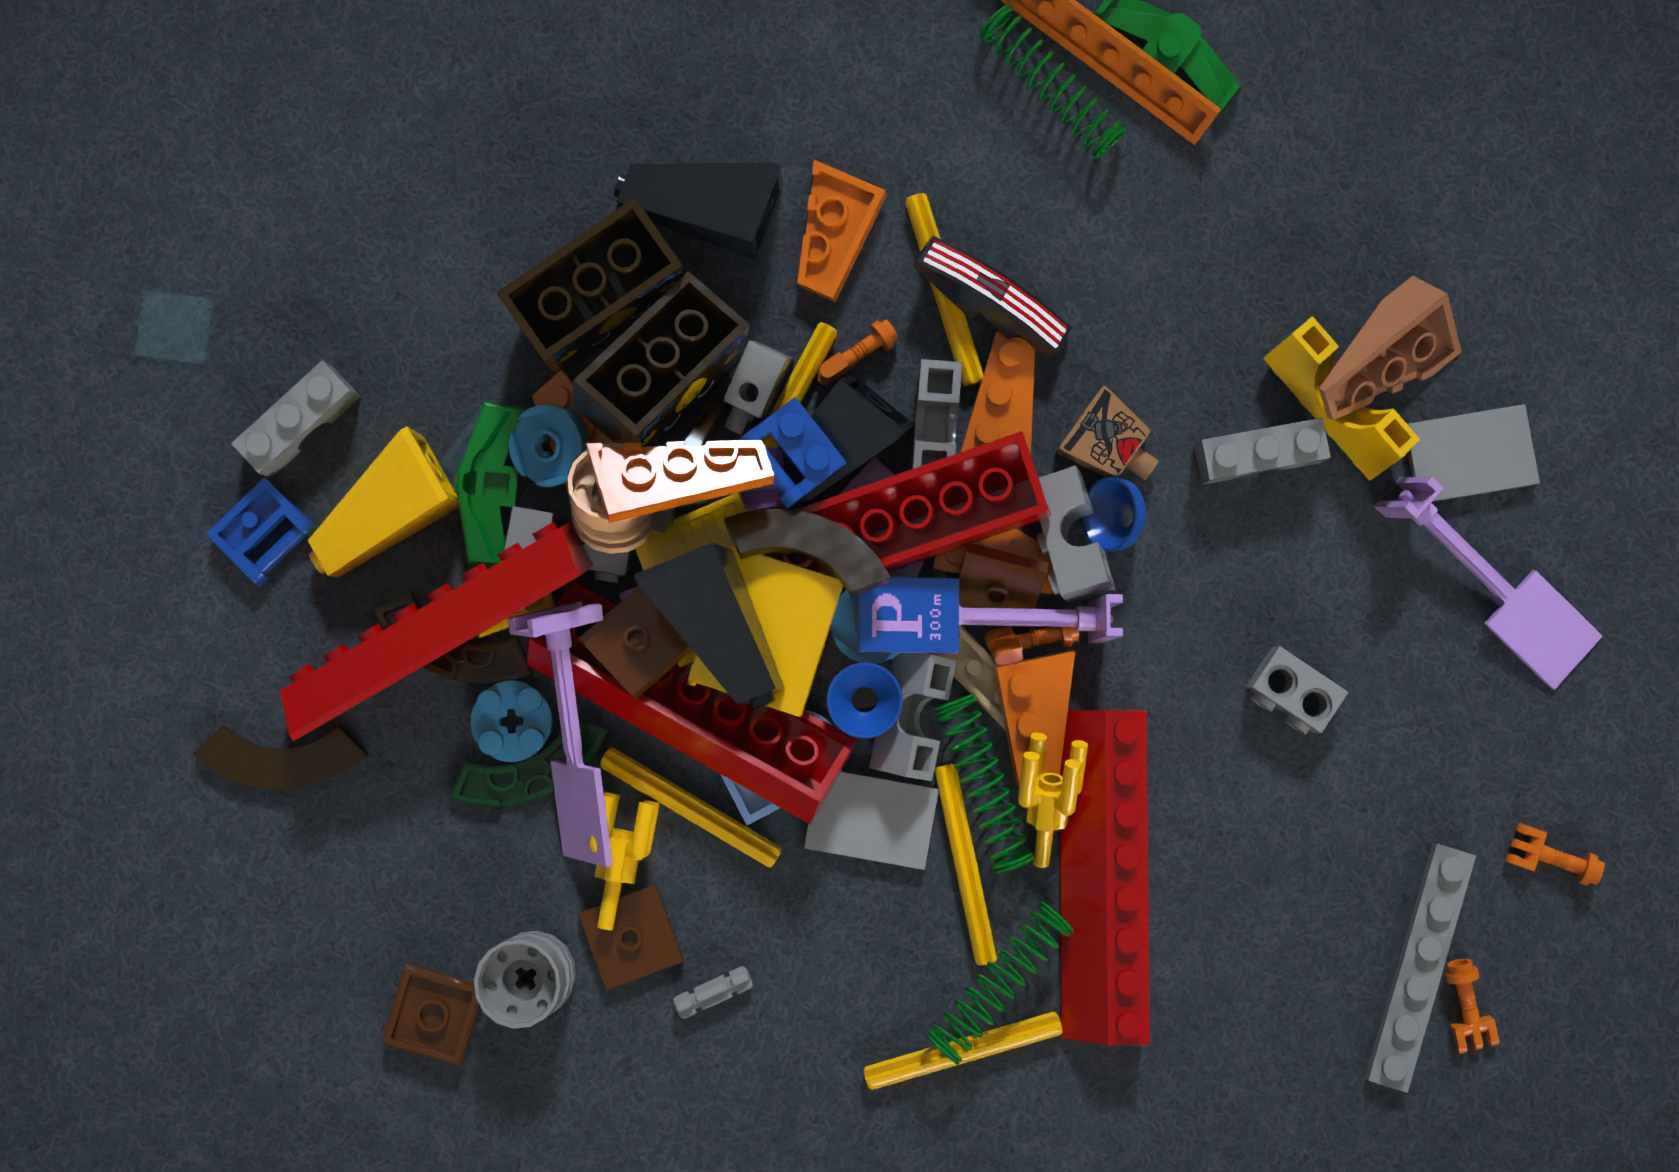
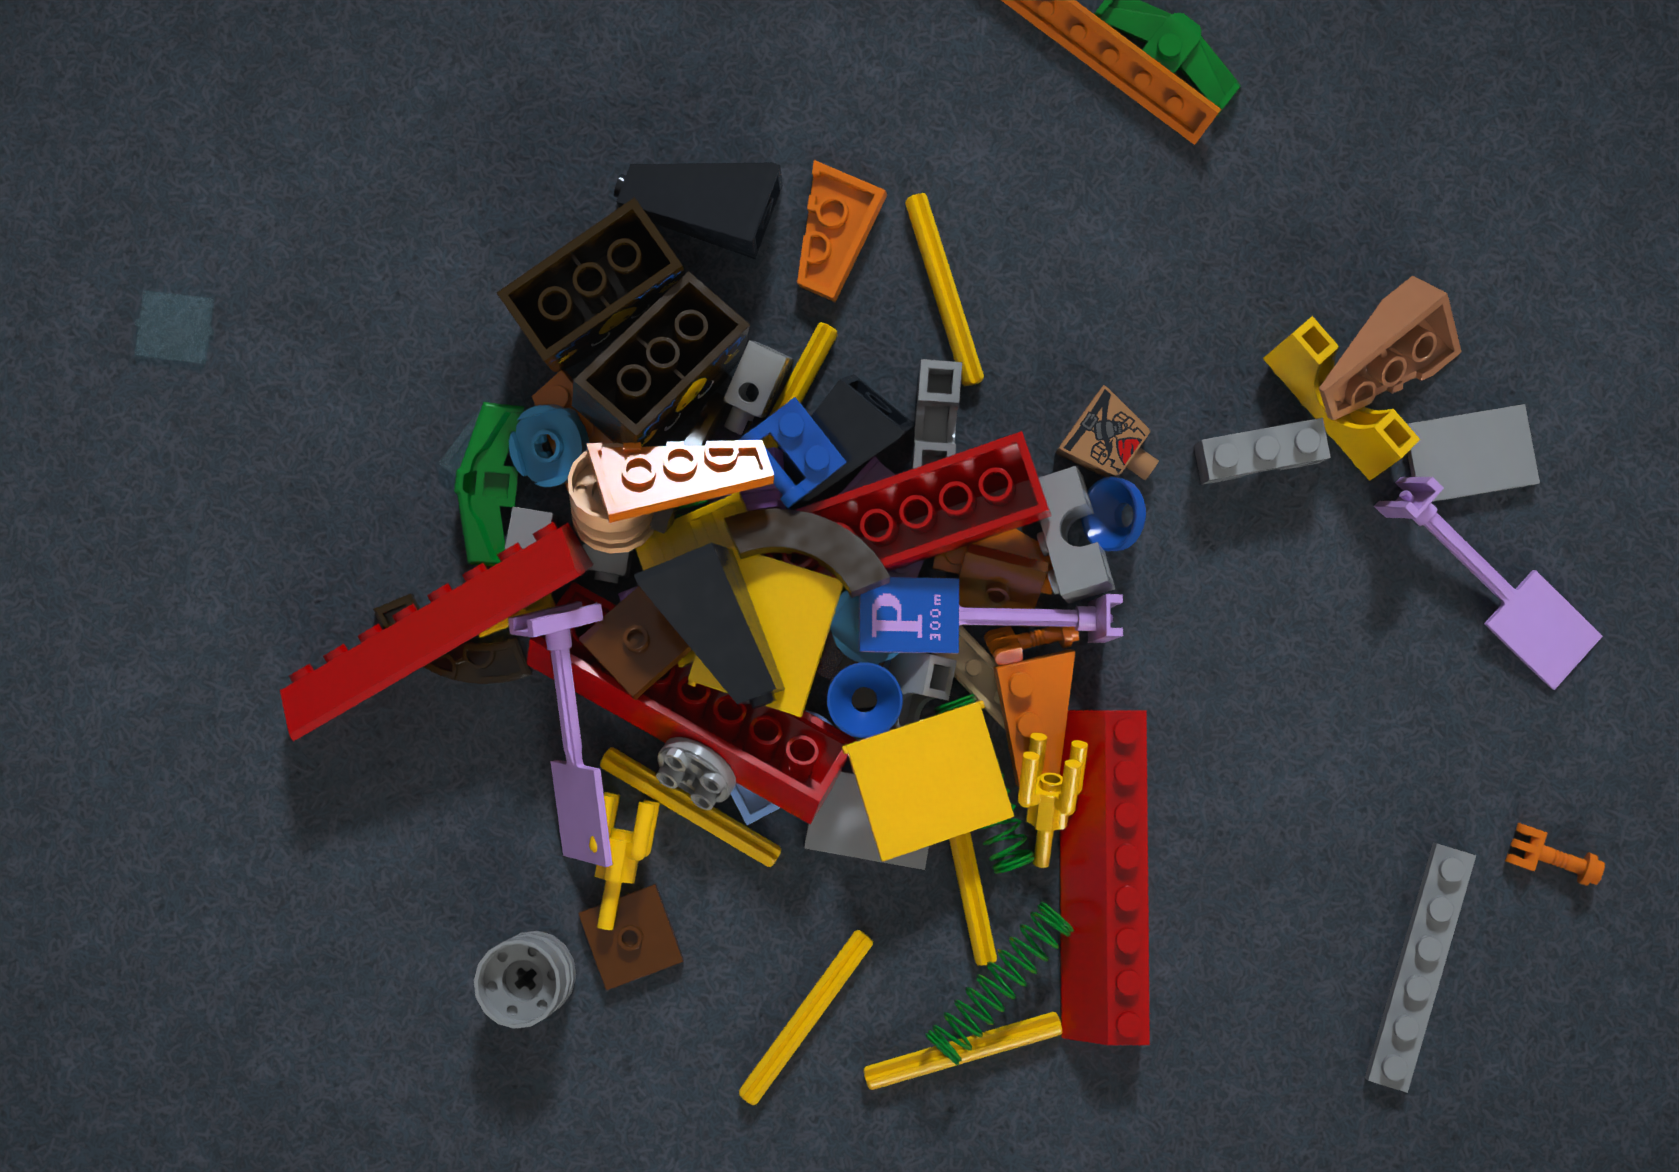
dark brown tile [193,725,368,790] -> none
blue plate [206,477,318,586] -> none
light grey arch [231,360,361,478] -> none
yellow slope [308,426,459,578] -> none
reddish brown plate [381,962,480,1067] -> none
dark green tile [449,717,609,807] -> none
dark azure plate [471,681,554,762] -> none
light grey axle [673,966,753,1019] -> none
orange hinge [817,319,899,386] -> none
slope [913,236,1072,360] -> none
orange wing [961,331,1035,454] -> none
green piece [979,5,1127,159] -> none
light grey brick [1245,646,1349,735] -> none
orange hinge [1445,959,1499,1054] -> none
none -> light grey tile [656,737,736,810]
none -> yellow axle [739,930,873,1105]
none -> yellow piece [842,700,1014,862]

